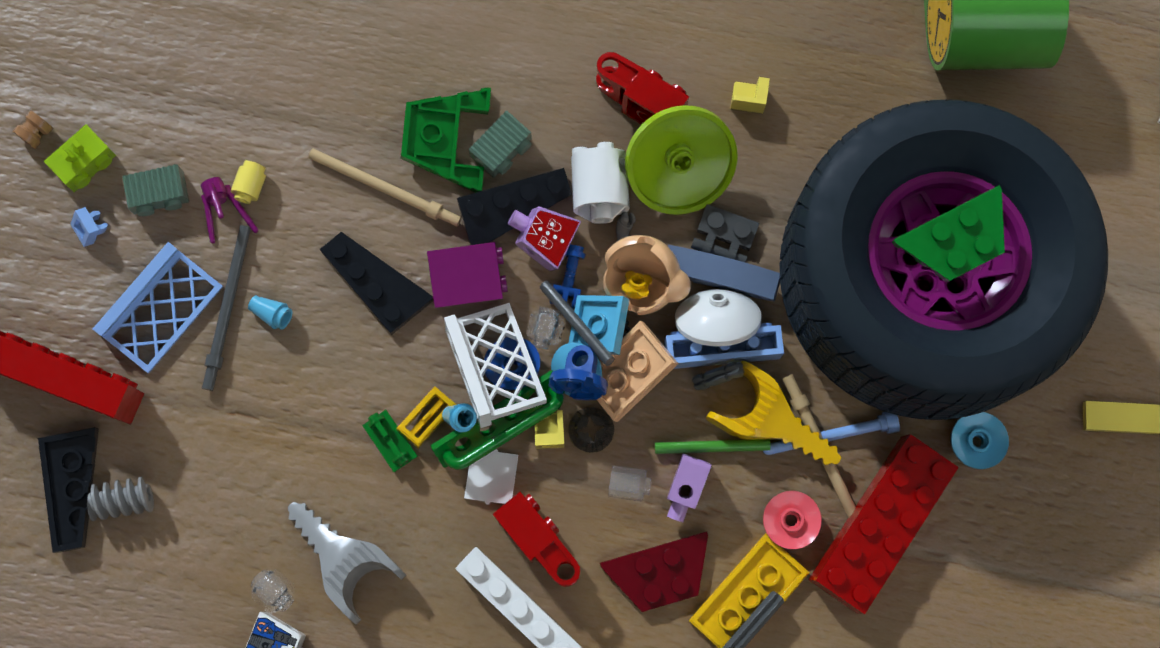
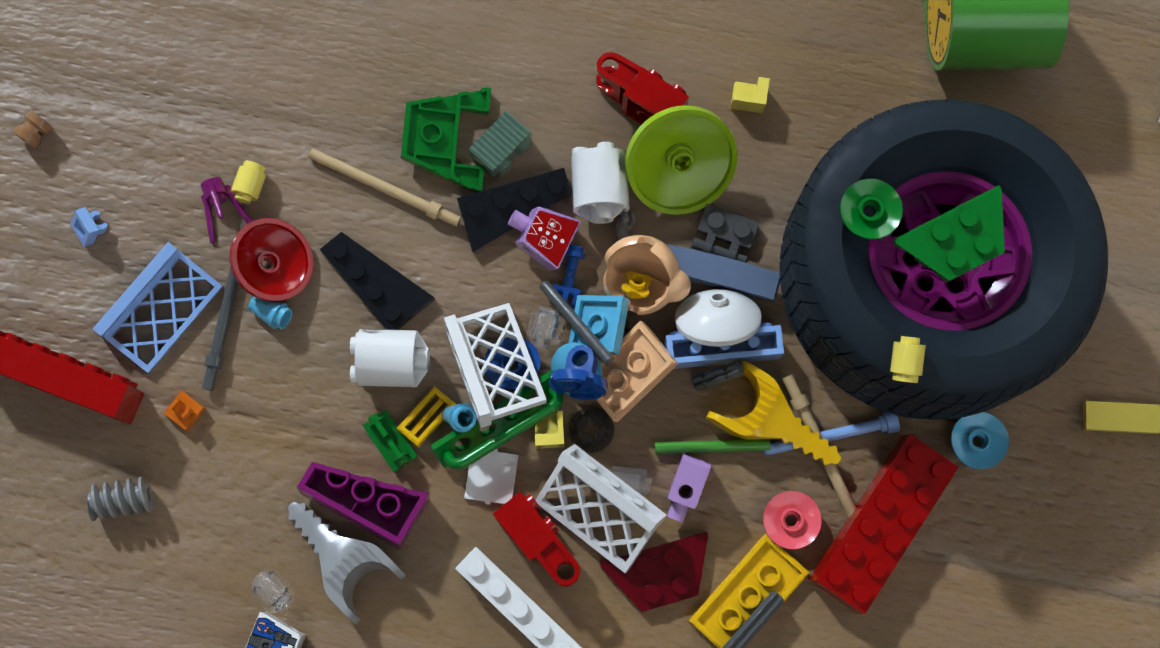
black wing [38,427,99,553] -> none
lime brick [44,124,116,192] -> none
sand green brick [122,164,189,217] -> none
magenta brick [427,242,508,308] -> none
none -> orange tile [164,390,206,431]
none -> red dish [229,218,313,302]
none -> magenta wedge [297,462,430,550]
none -> white cylinder [350,329,430,387]
none -> white fence [535,444,667,573]
none -> green dish [840,179,903,240]
none -> light yellow brick [890,336,926,383]

